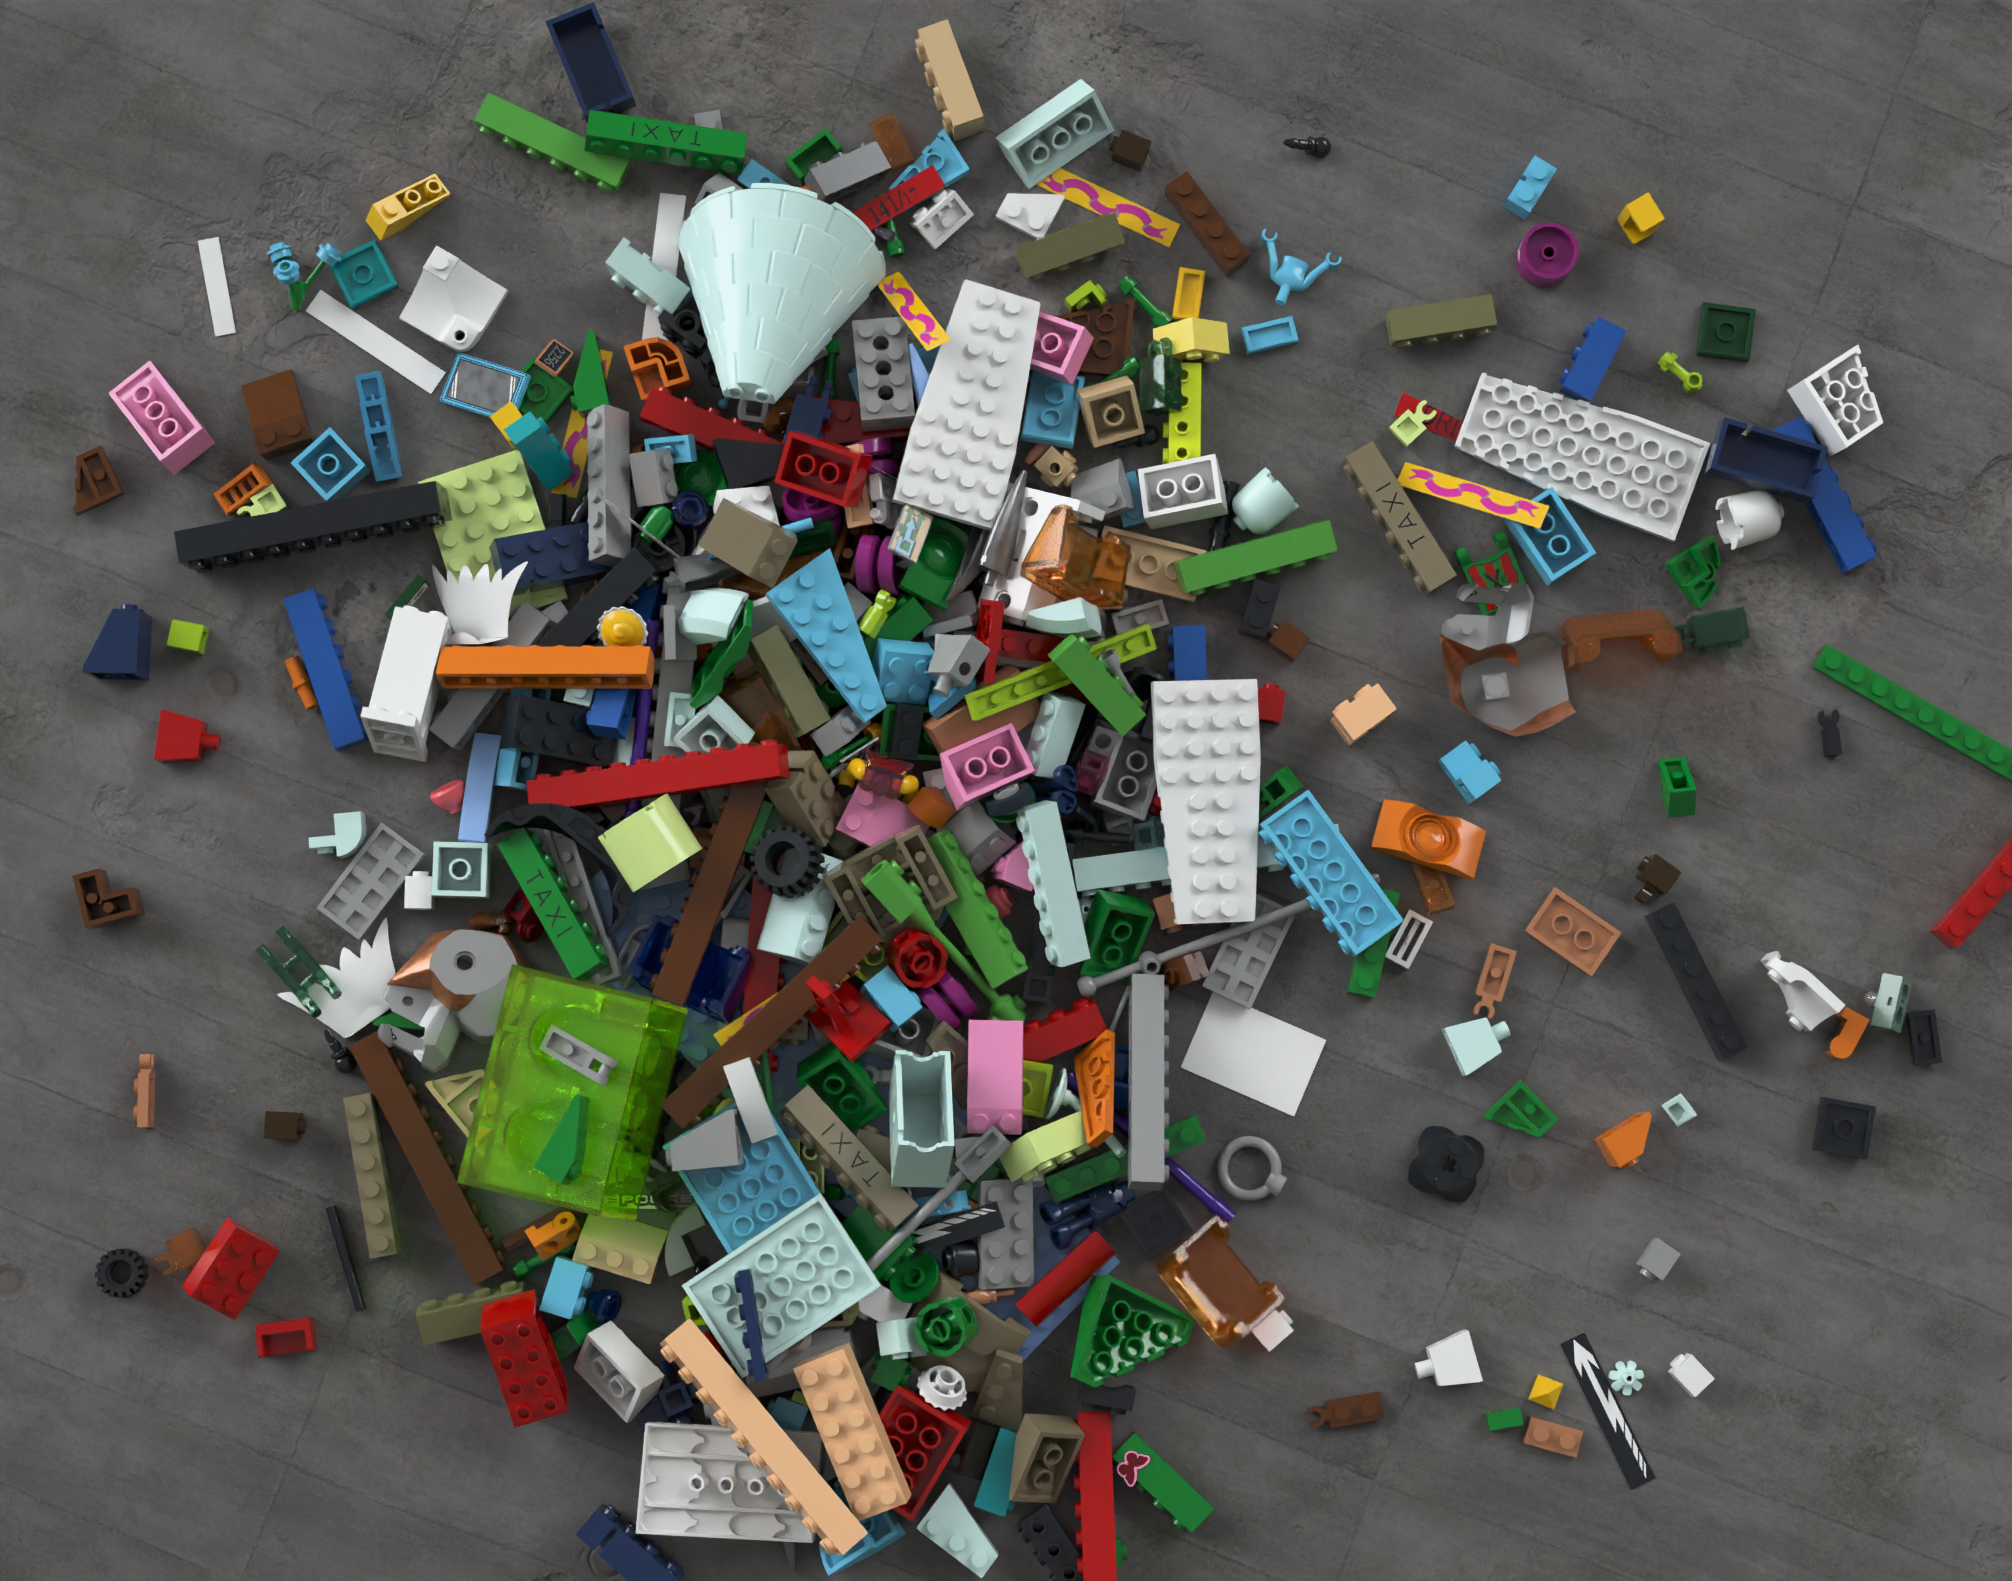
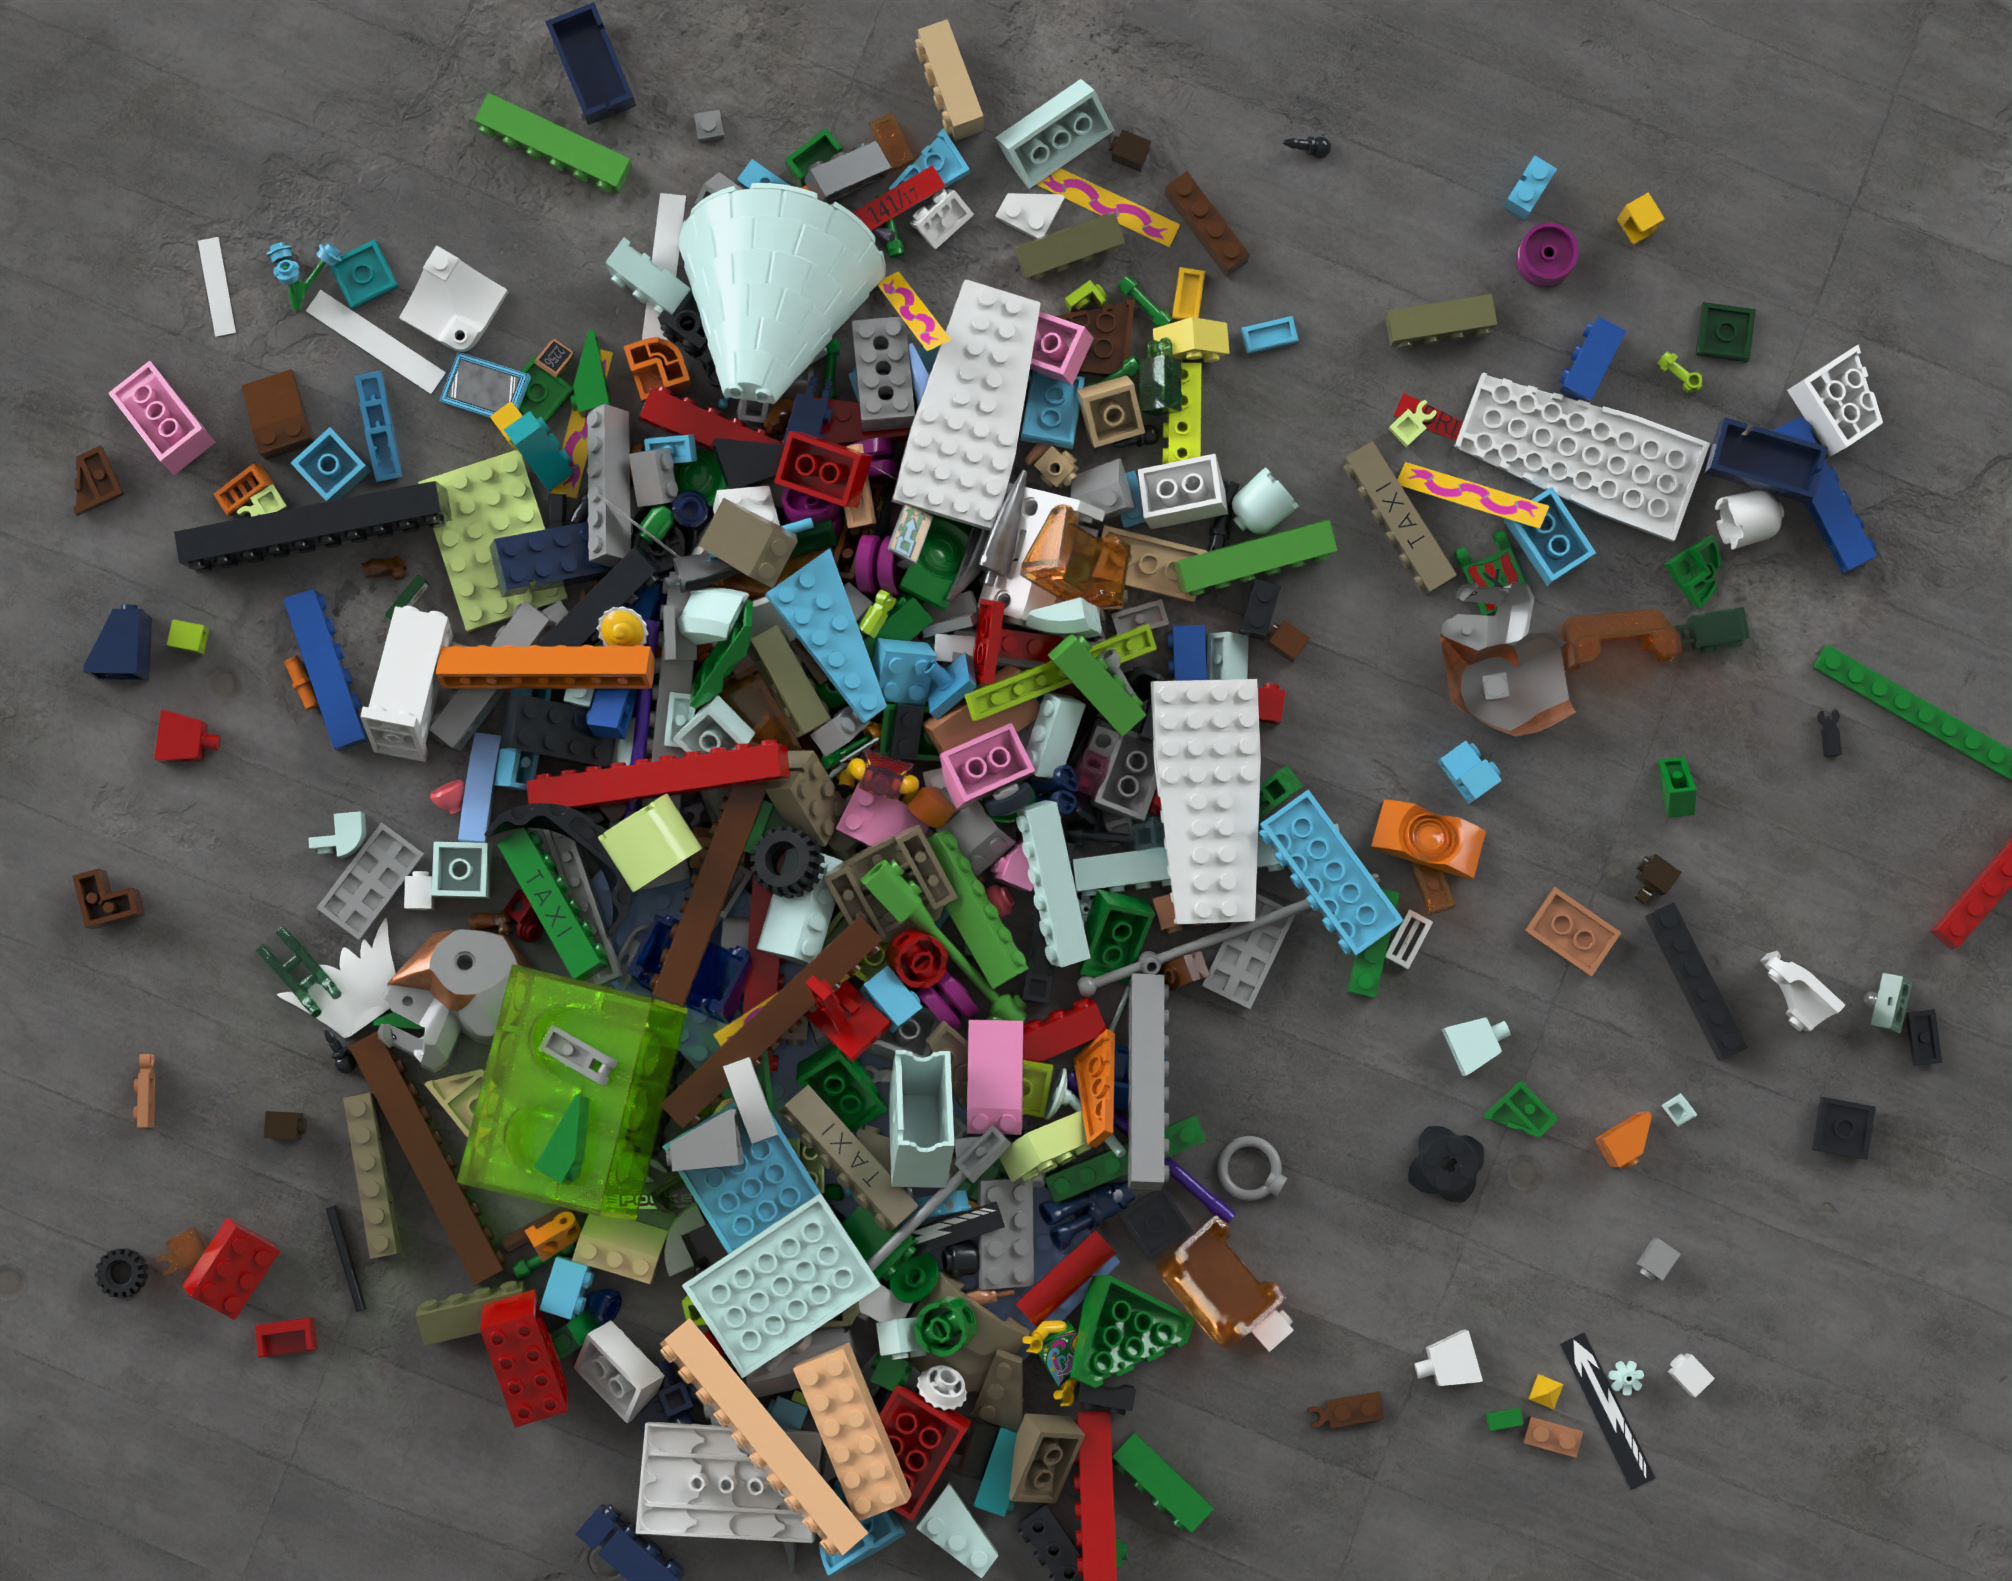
yellow slope [366,174,450,241] -> none
white piece [432,561,528,645] -> none
green brick [584,110,747,174] -> none
dark blue plate [734,1268,768,1382] -> none
white plate [868,473,903,530] -> none
light grey torso [928,635,990,698] -> none
dark red sticker [1117,1451,1150,1487] -> none
white sticker [1181,992,1326,1116] -> none
medium azure piece [1260,229,1342,305] -> none
light nougat piece [1330,683,1397,747] -> none
nougat plate [1473,943,1517,1019] -> none
orange leg [1825,1007,1870,1059] -> none
none -> reddish brown arm [361,555,407,581]
none -> torso [1023,1320,1079,1406]
none -> light aqua panel [1207,632,1249,680]

